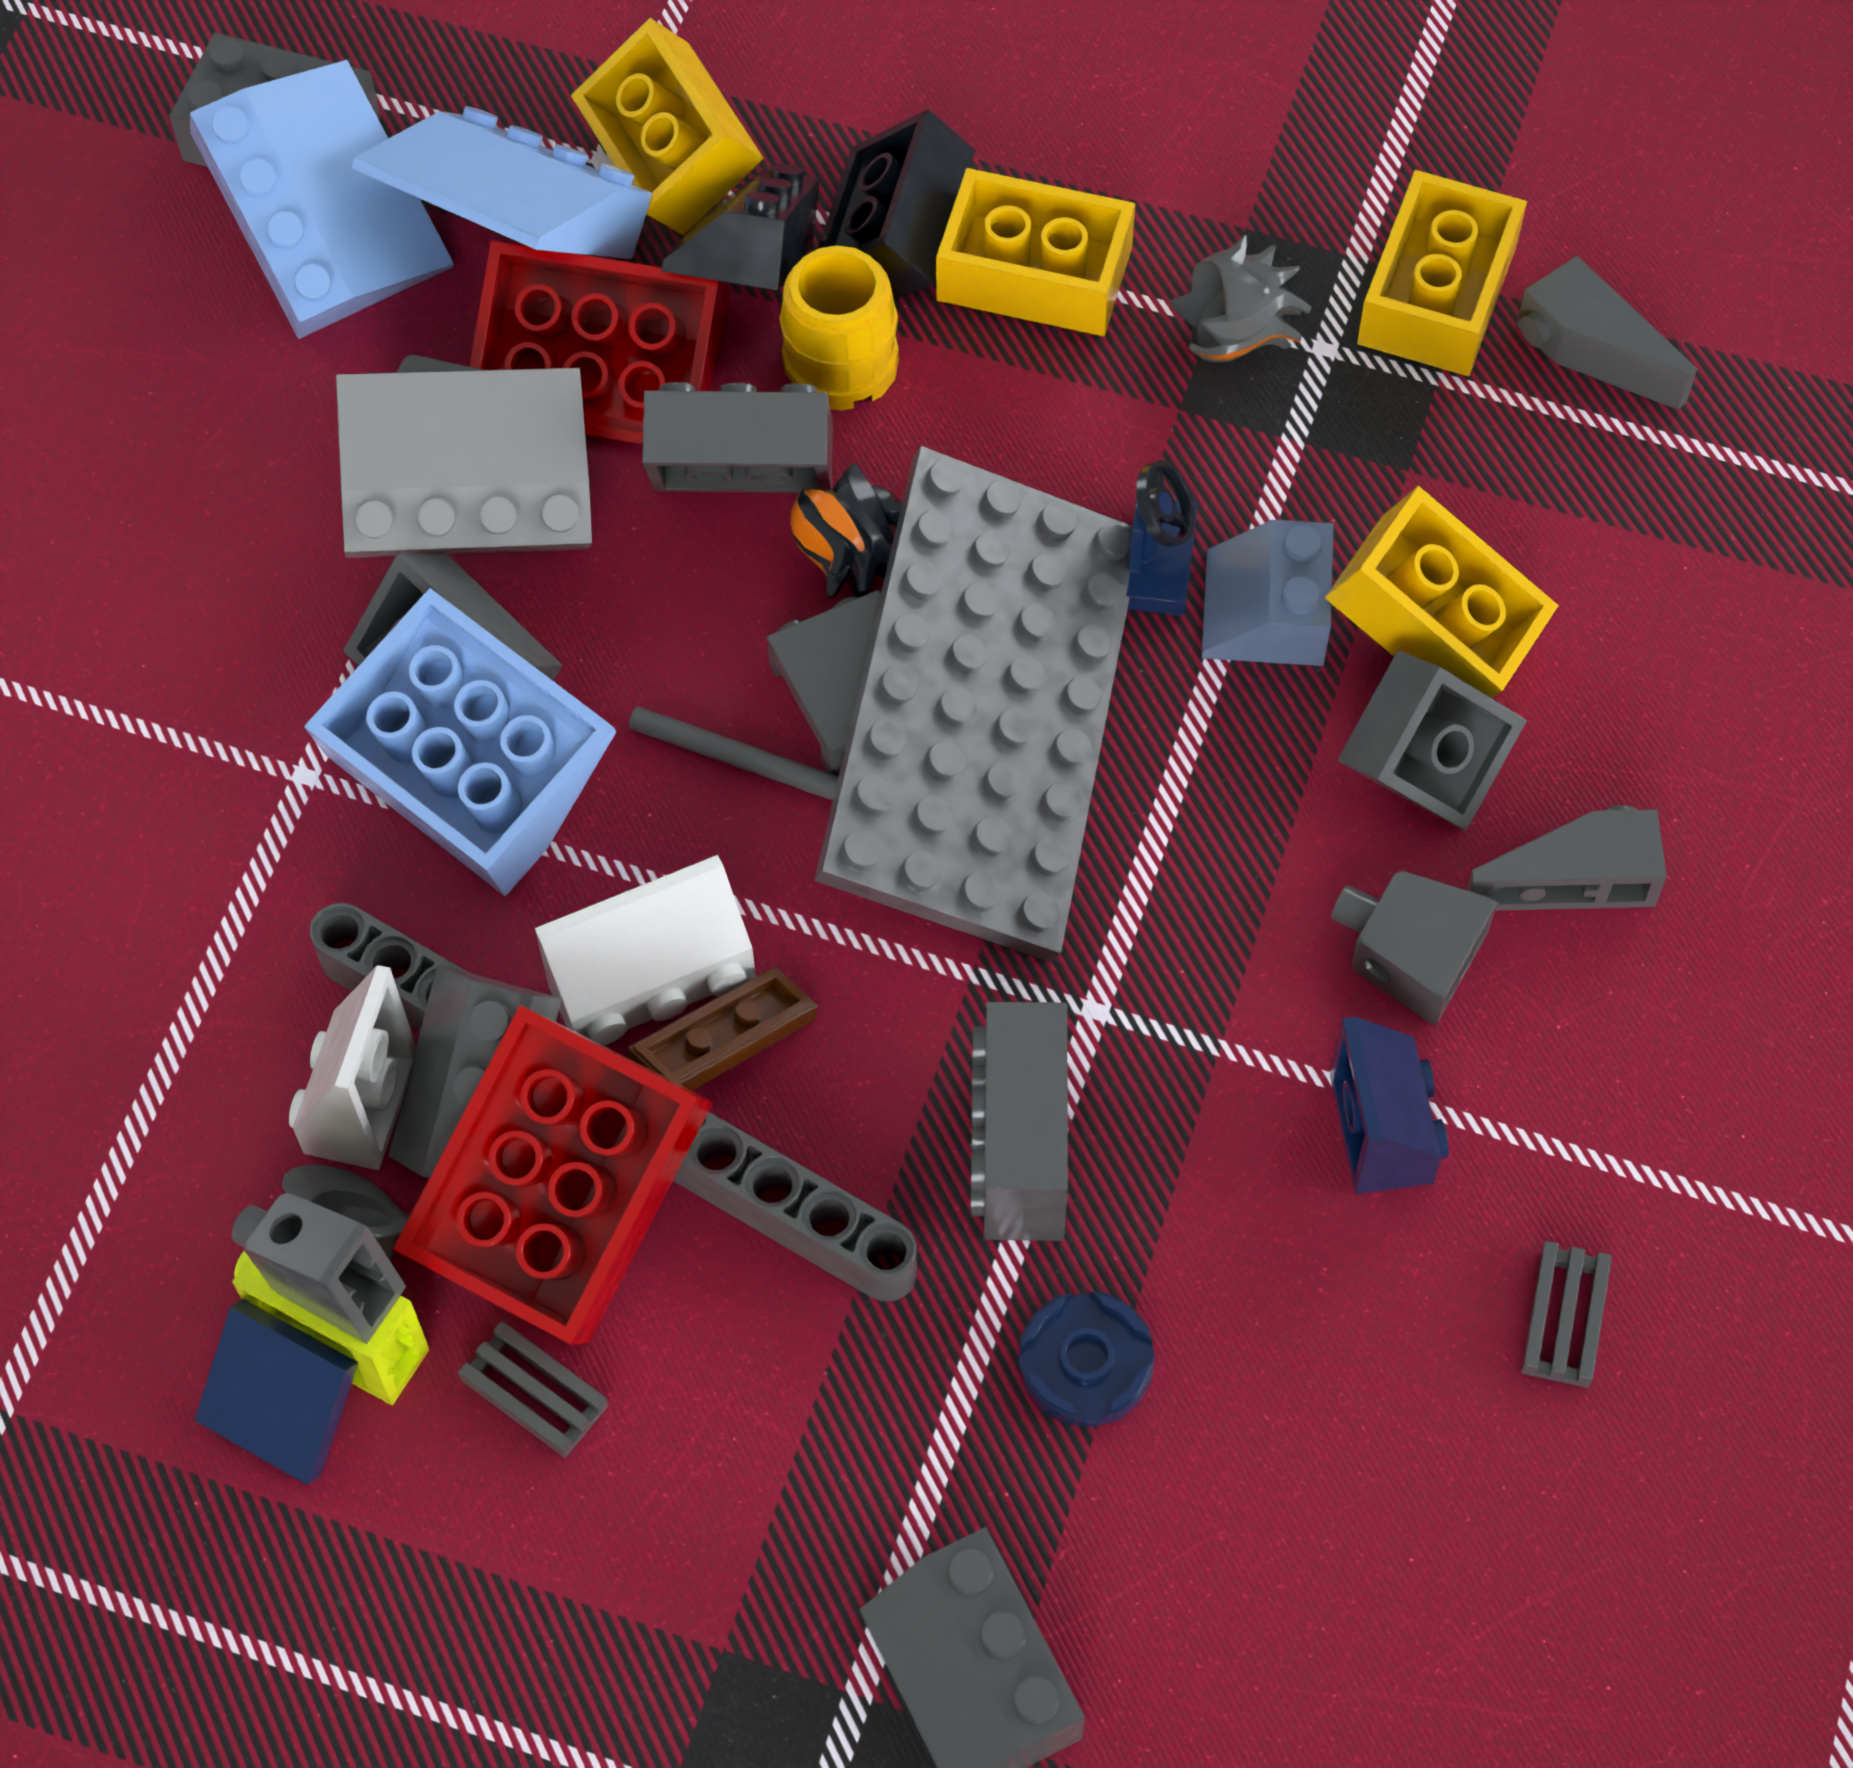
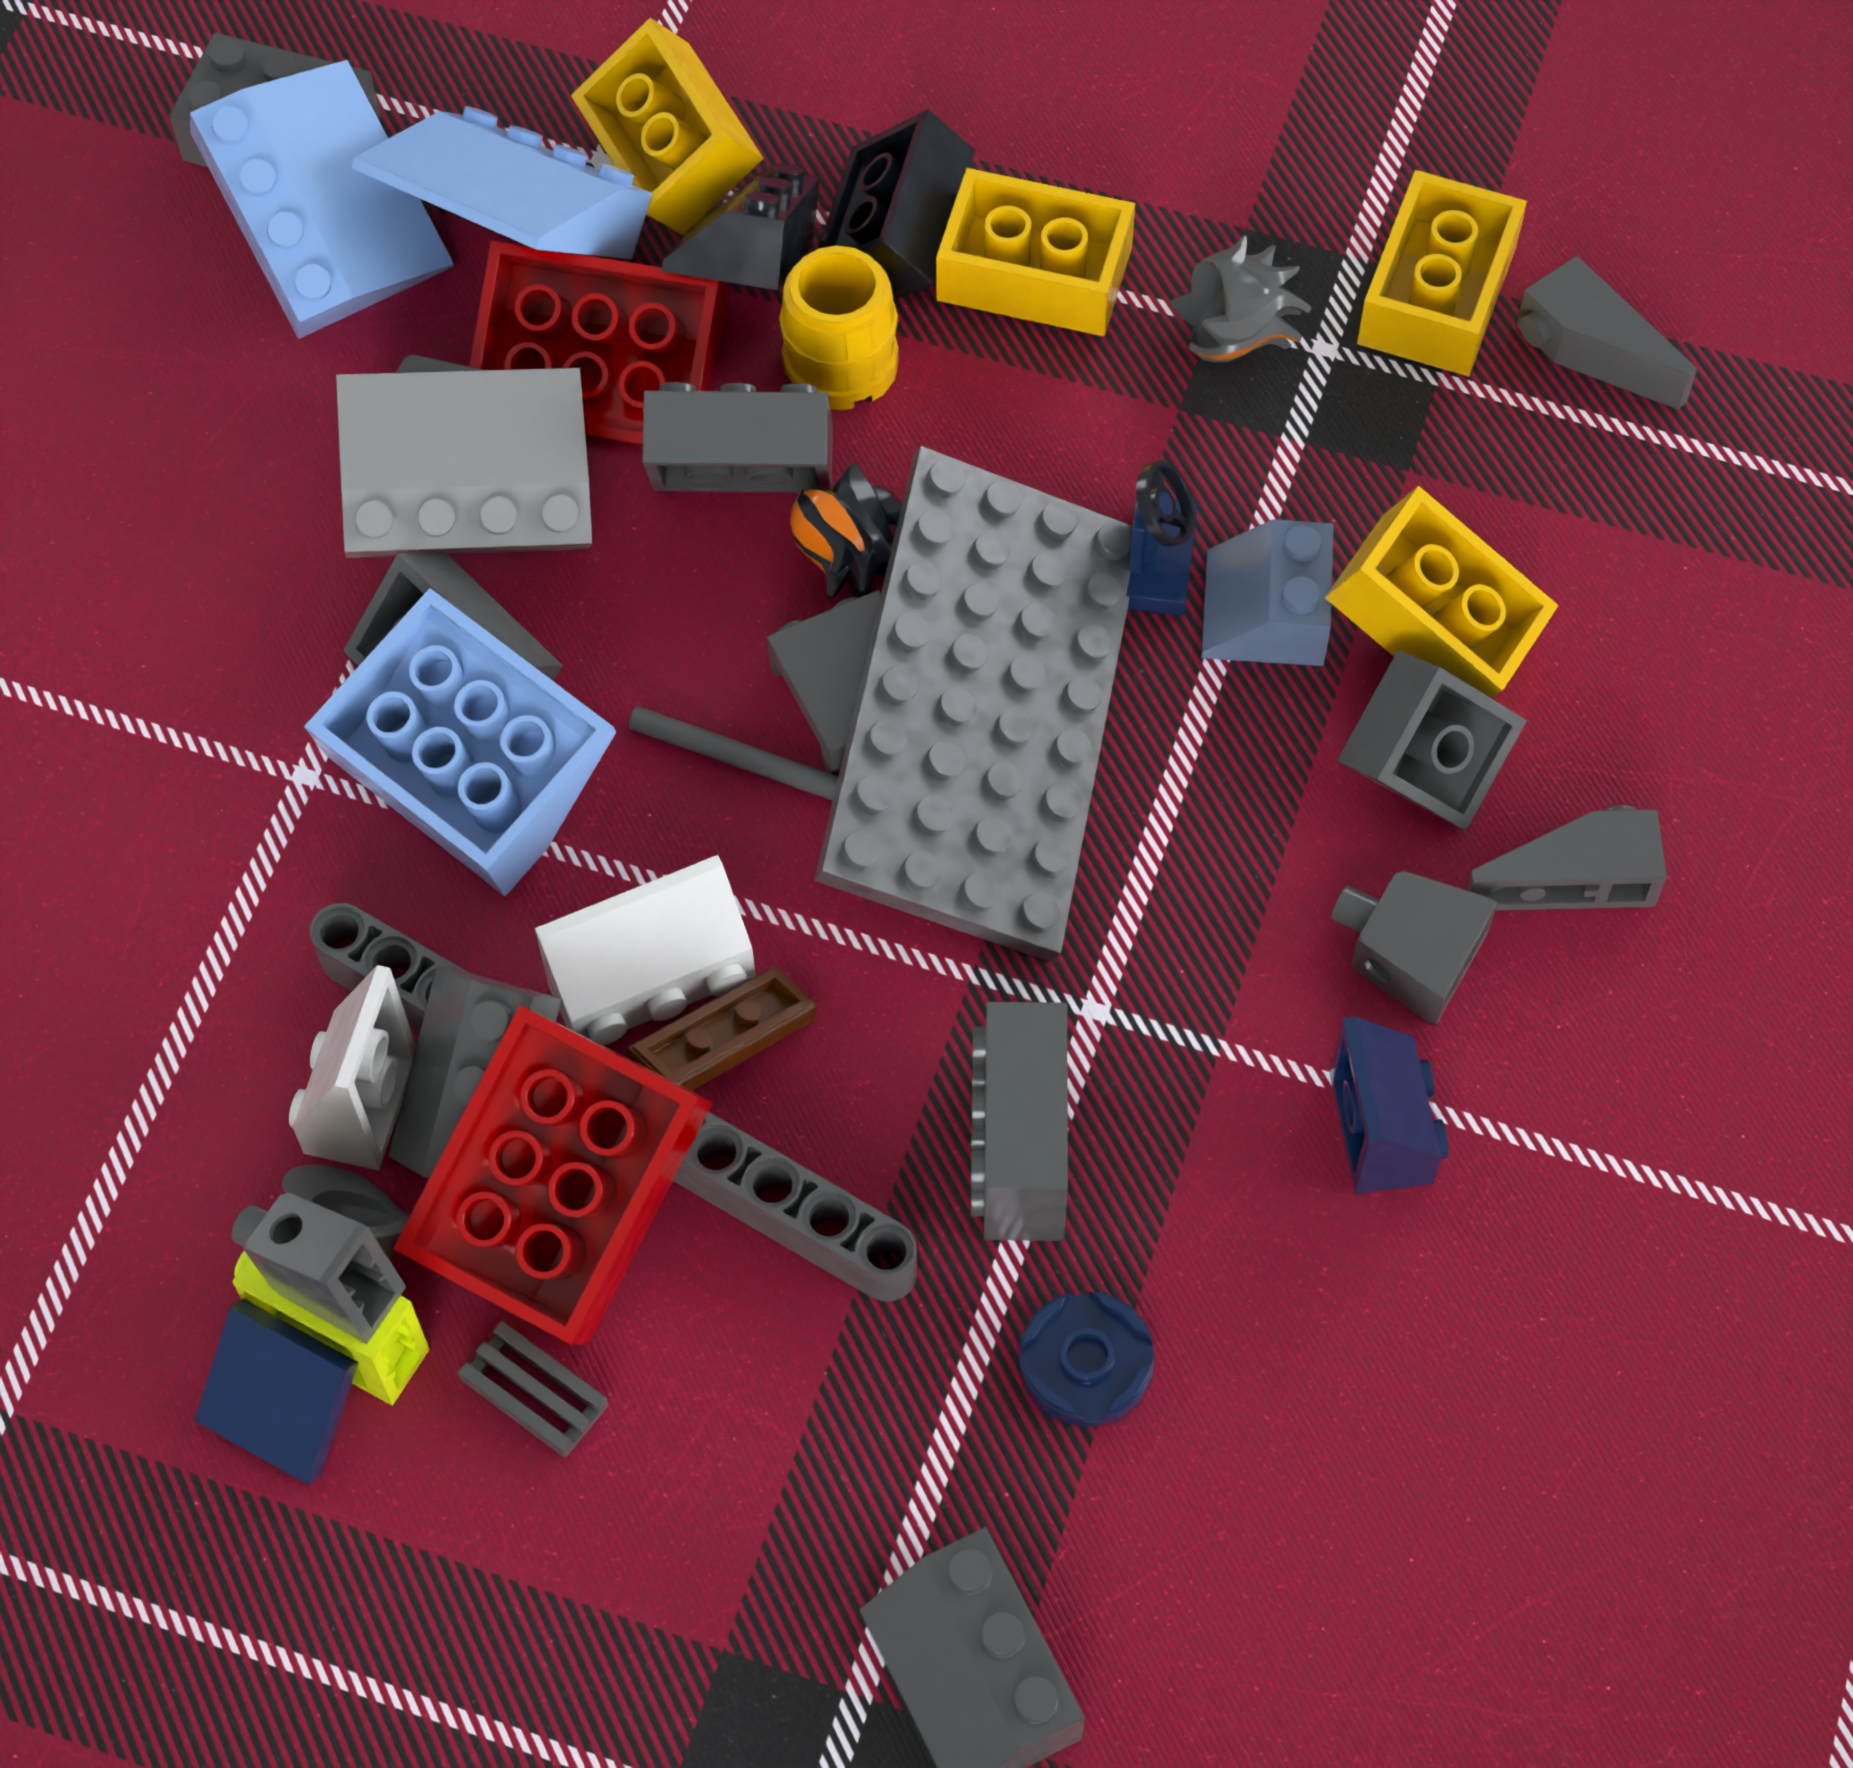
dark grey tile [1521,1241,1612,1388] -> none

